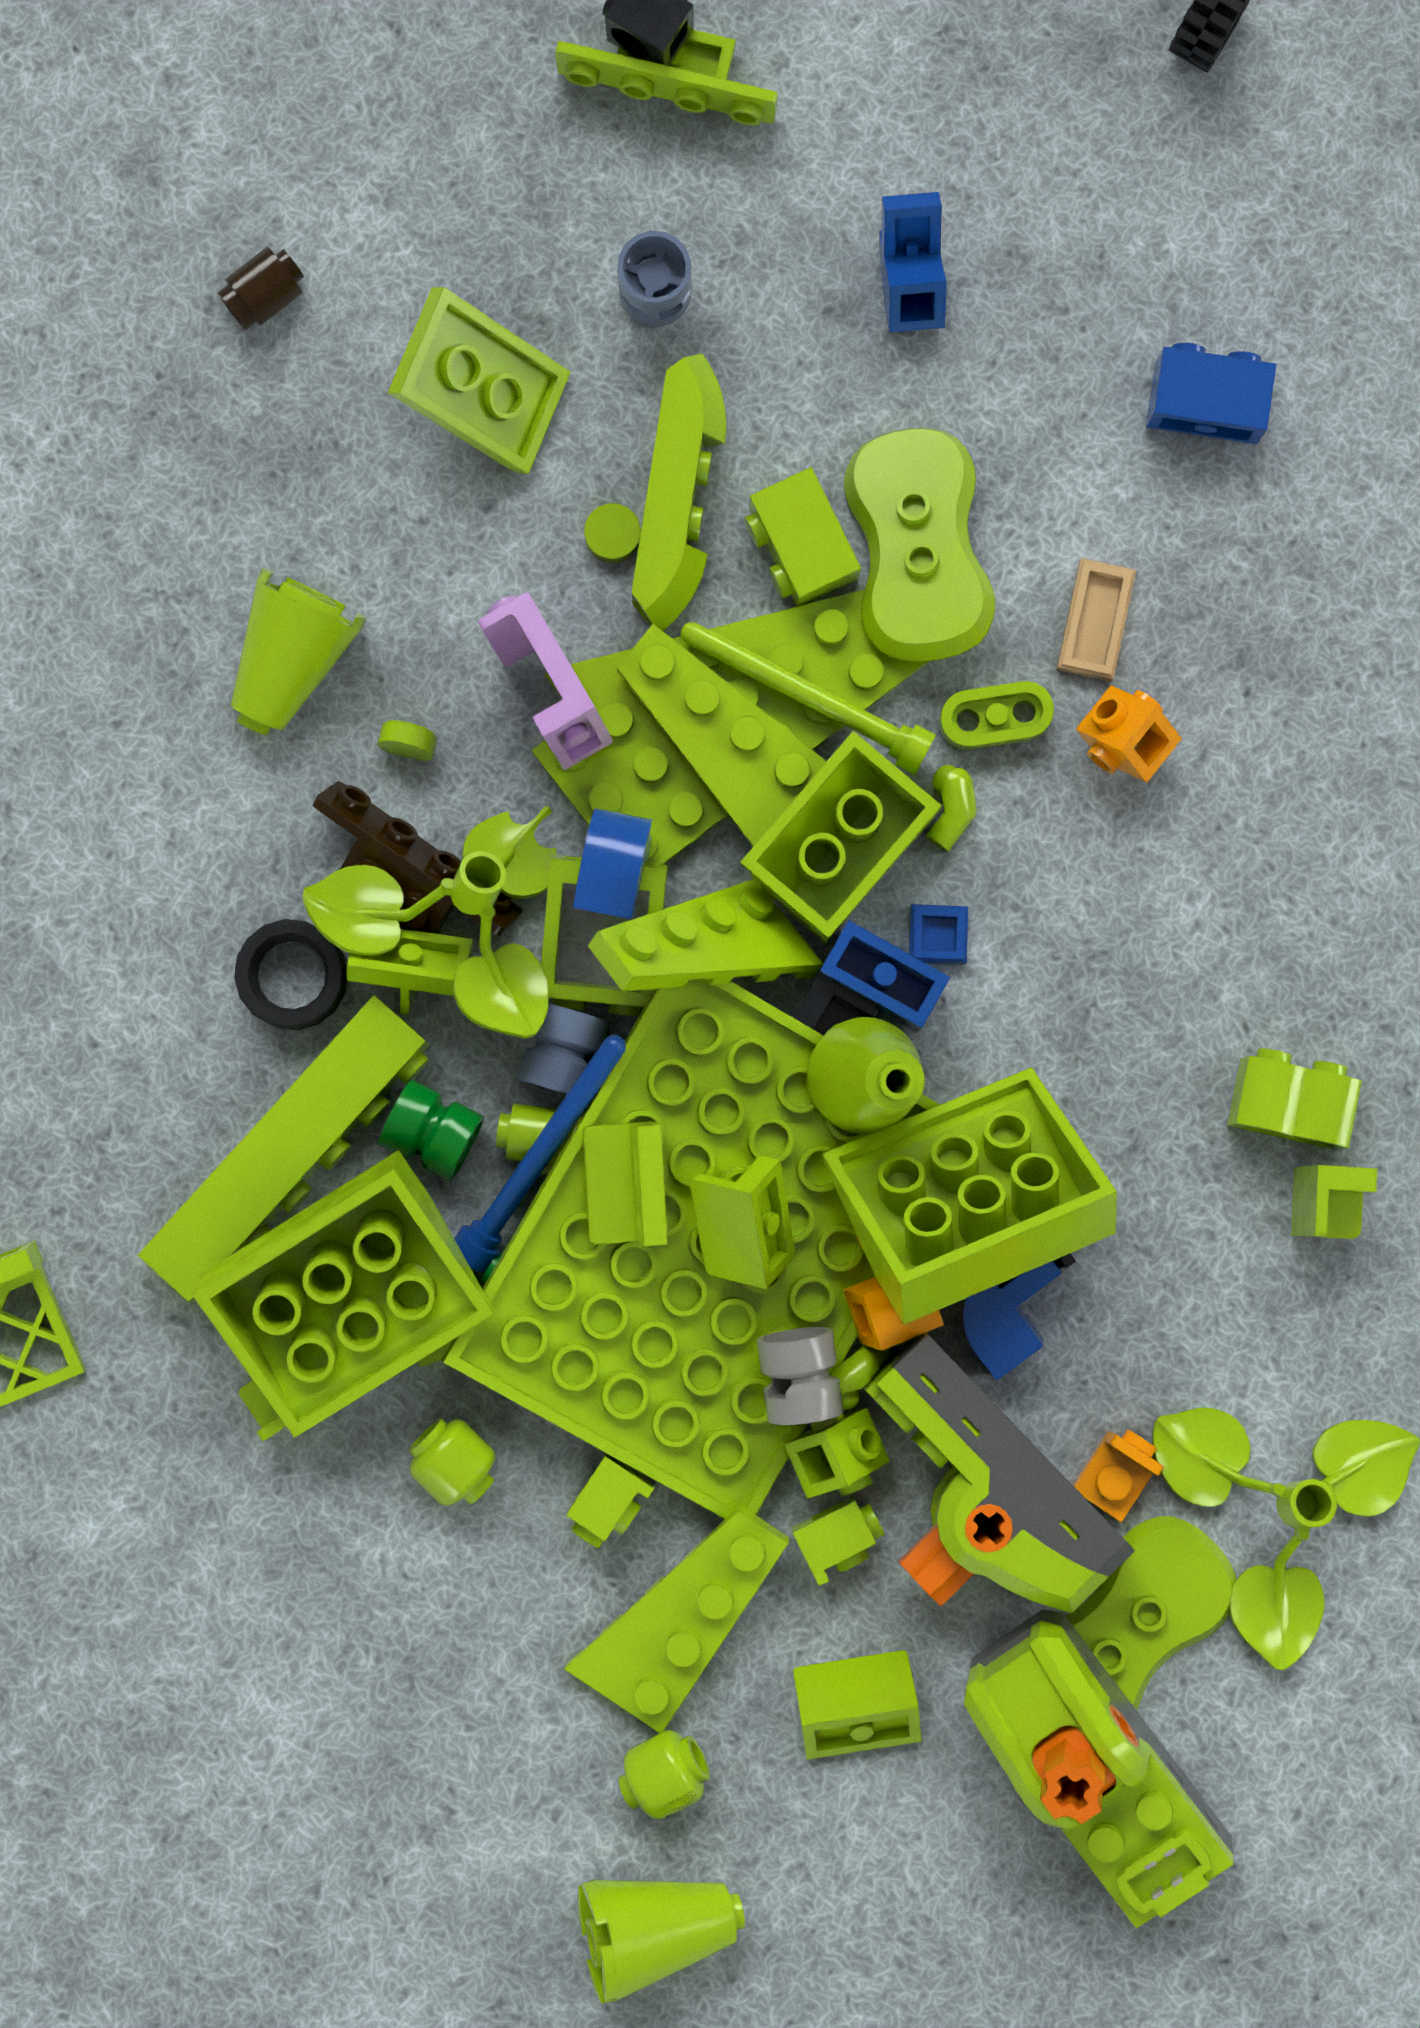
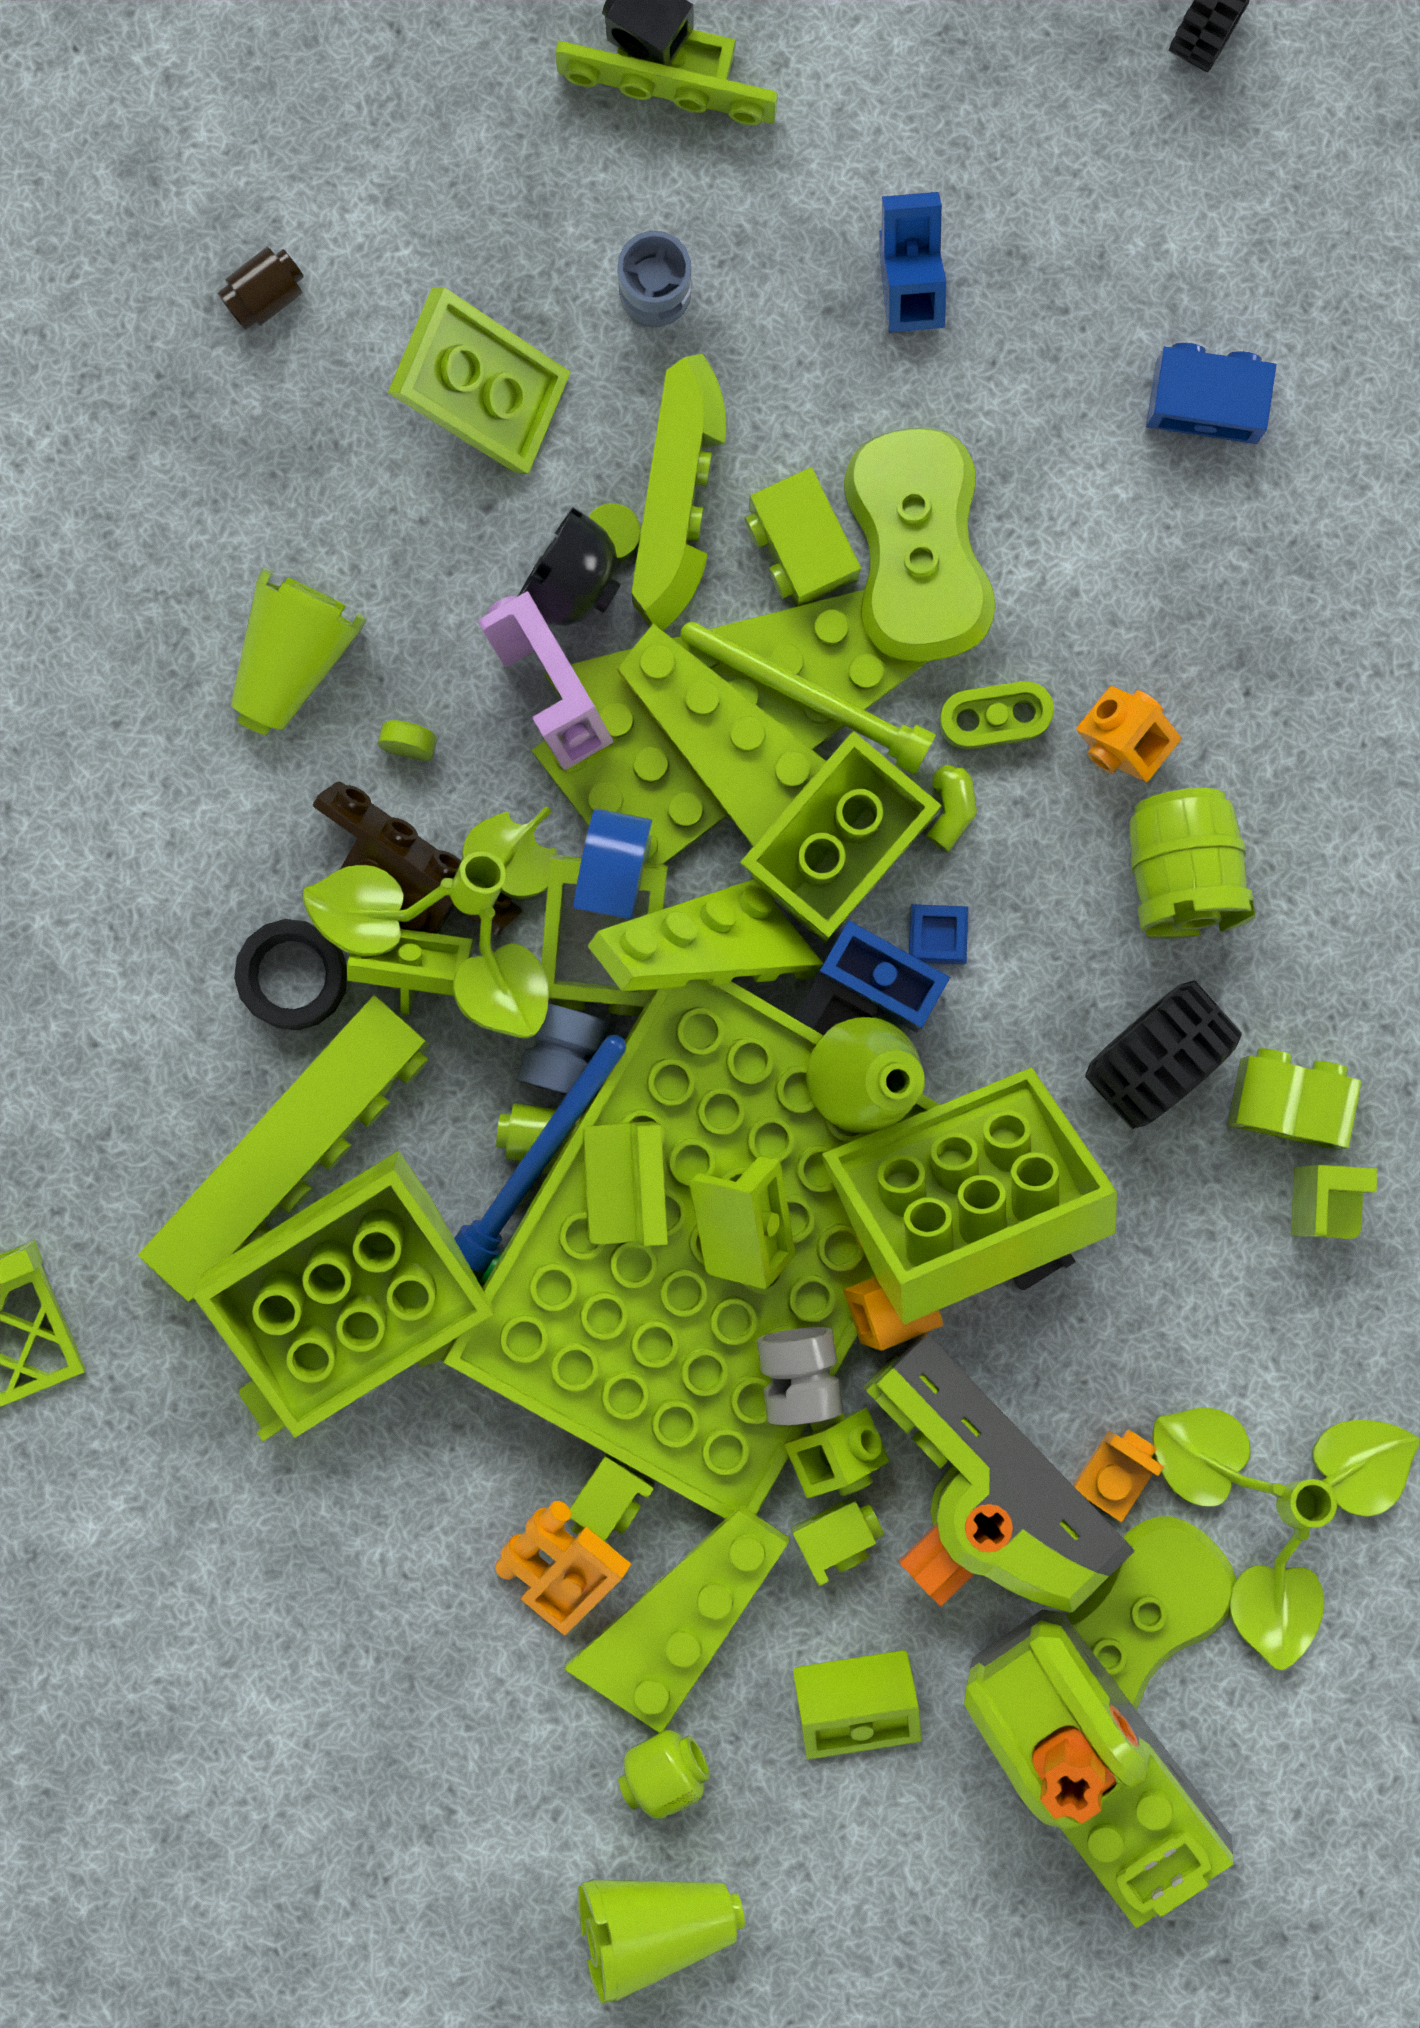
green wheel [378,1079,485,1182] -> none
lime head [408,1418,495,1506] -> none
lime arm [830,1345,892,1410] -> none
blue brick [963,1260,1062,1381] -> none
tan tile [1056,558,1136,682] -> none
none -> light orange plate [495,1501,632,1636]
none -> black cylinder [517,507,621,626]
none -> black tyre [1085,980,1242,1129]
none -> lime piece [1129,788,1255,939]

